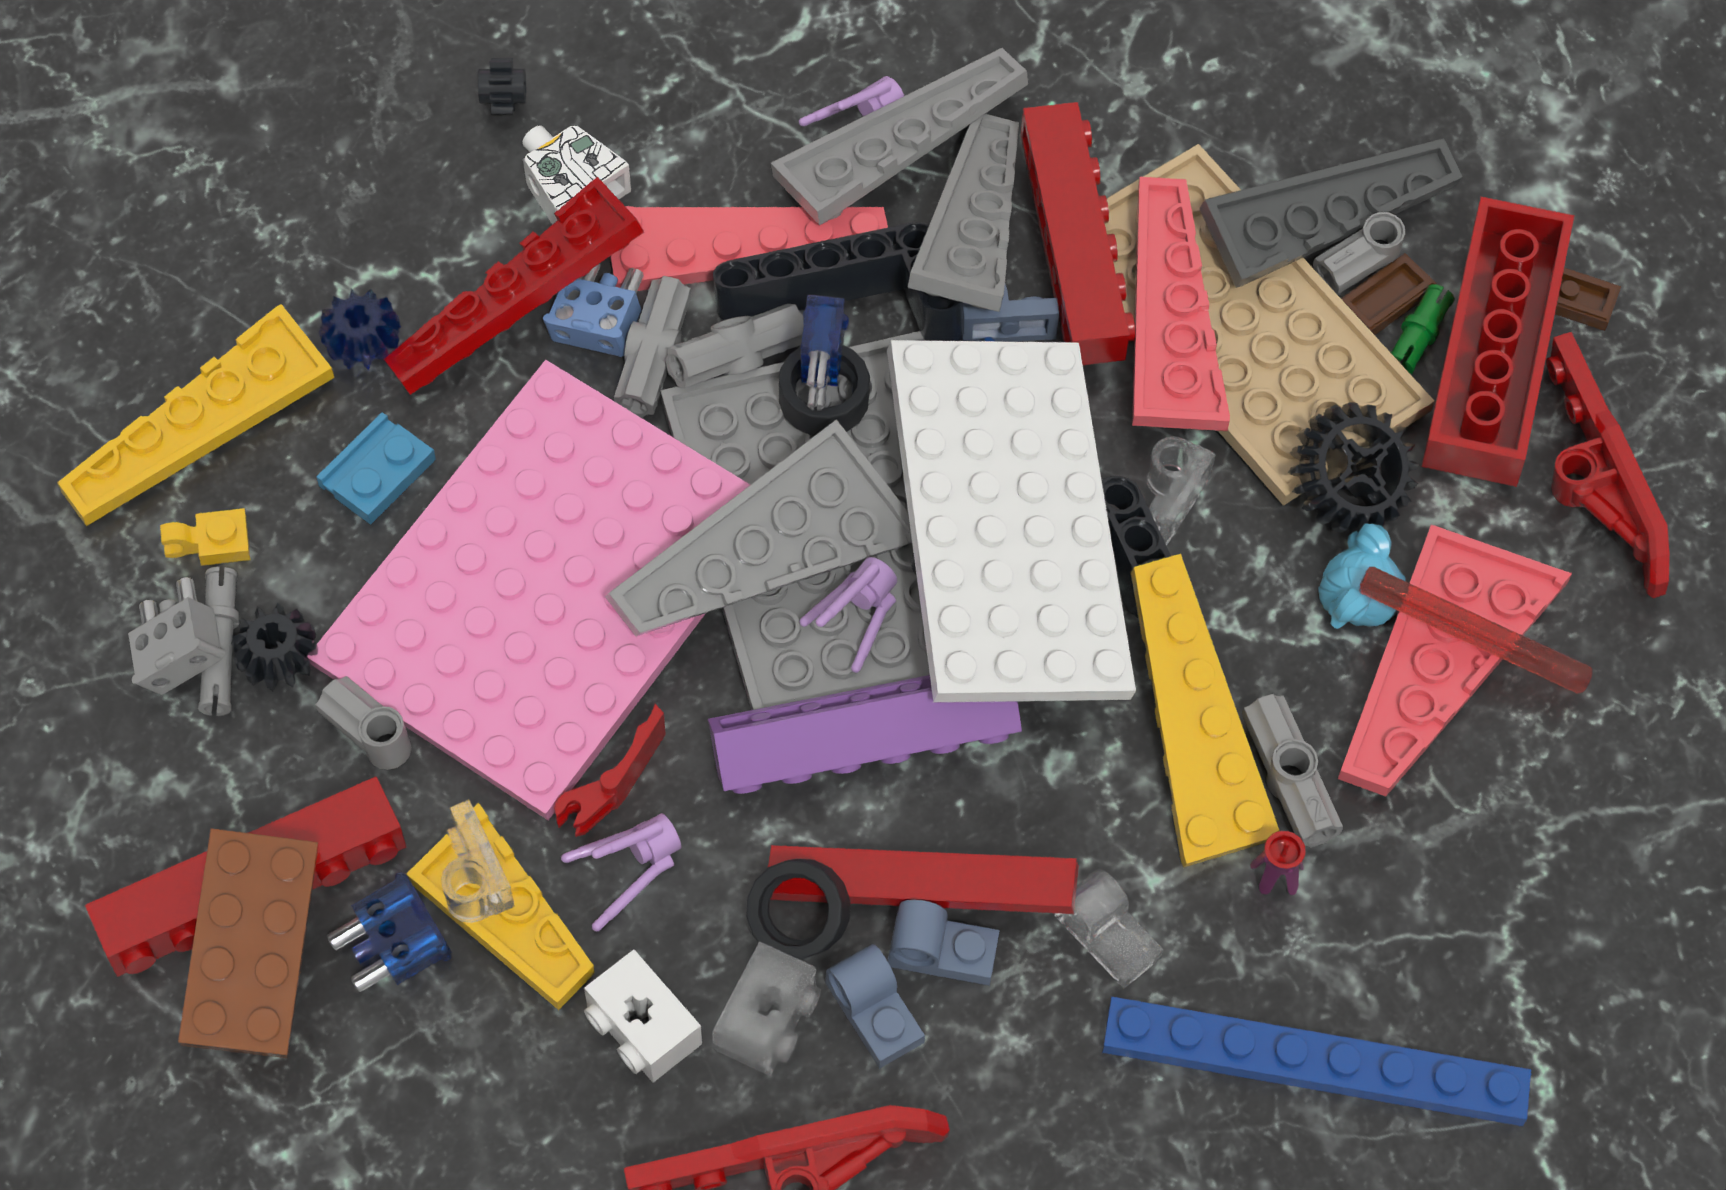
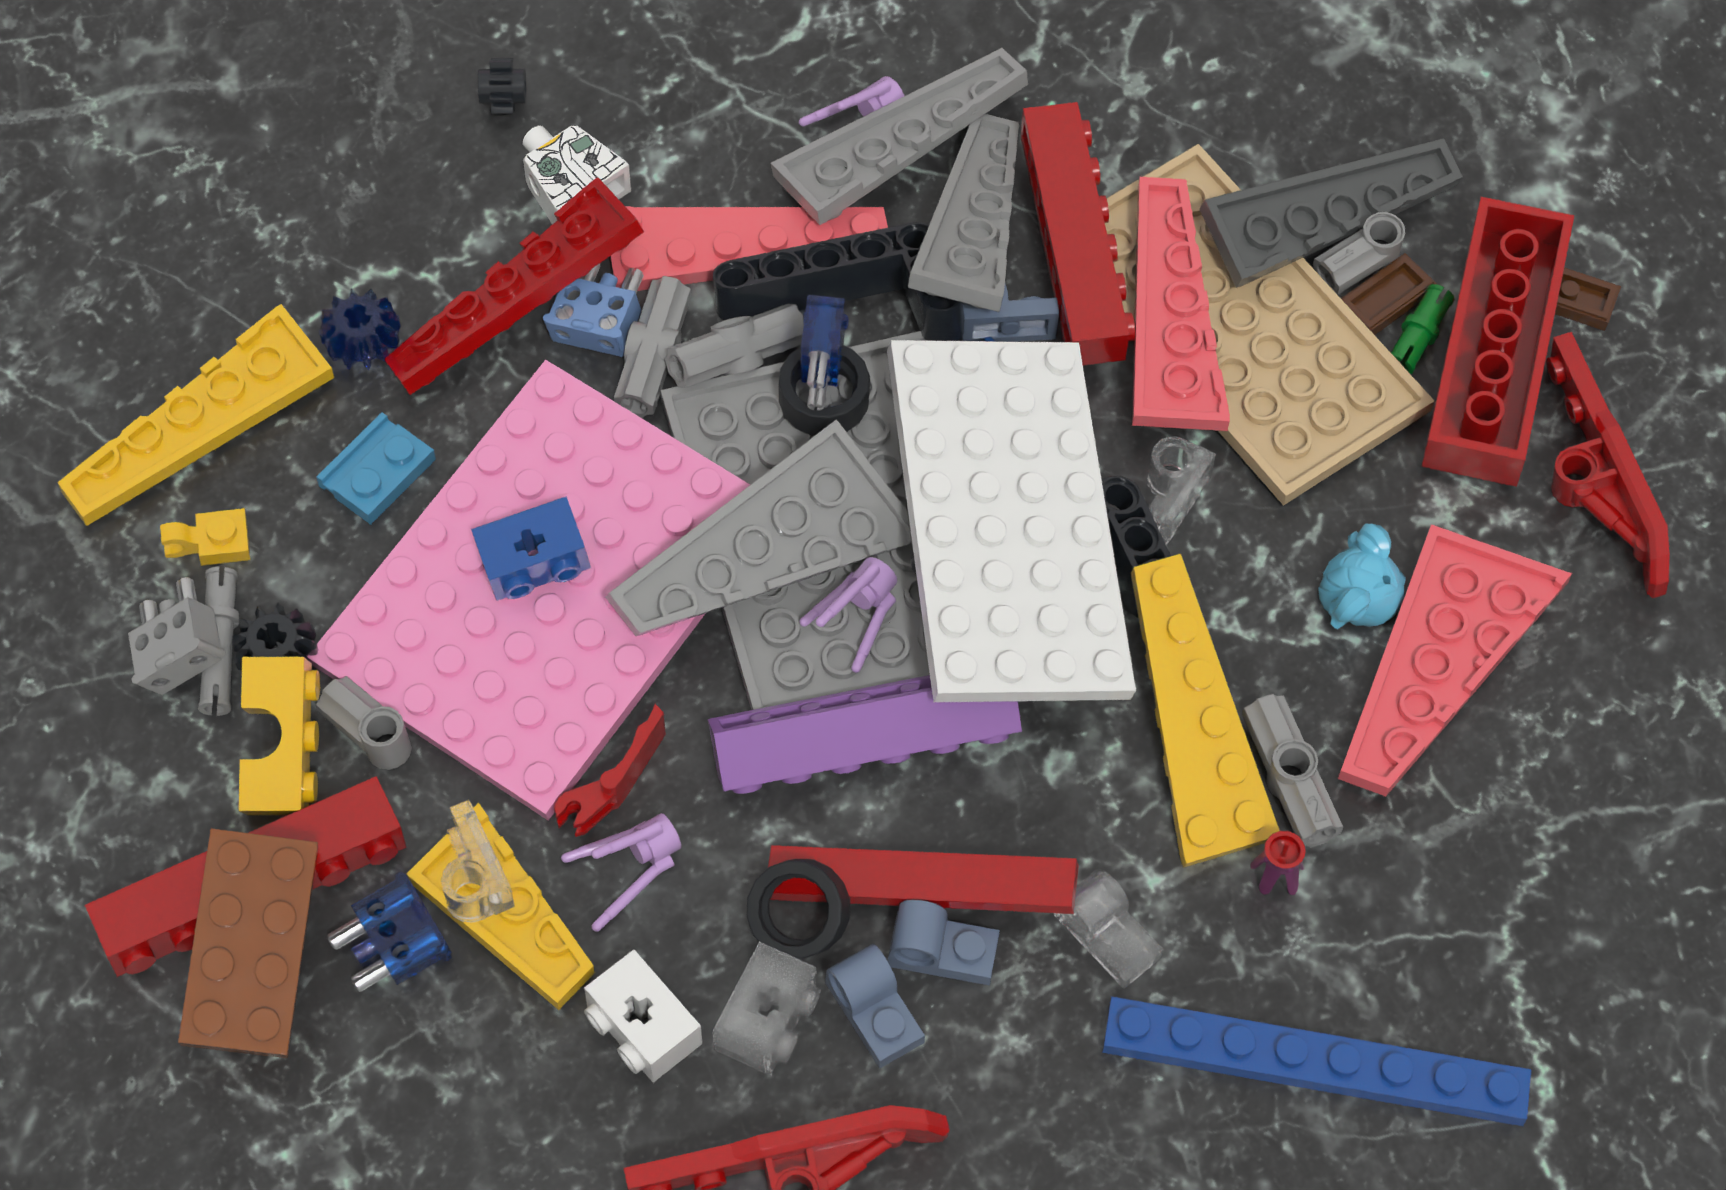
black gear [1288,402,1420,533] -> none
clear red axle [1359,567,1593,693] -> none
none -> yellow arch [239,657,320,815]
none -> blue brick [471,496,591,601]

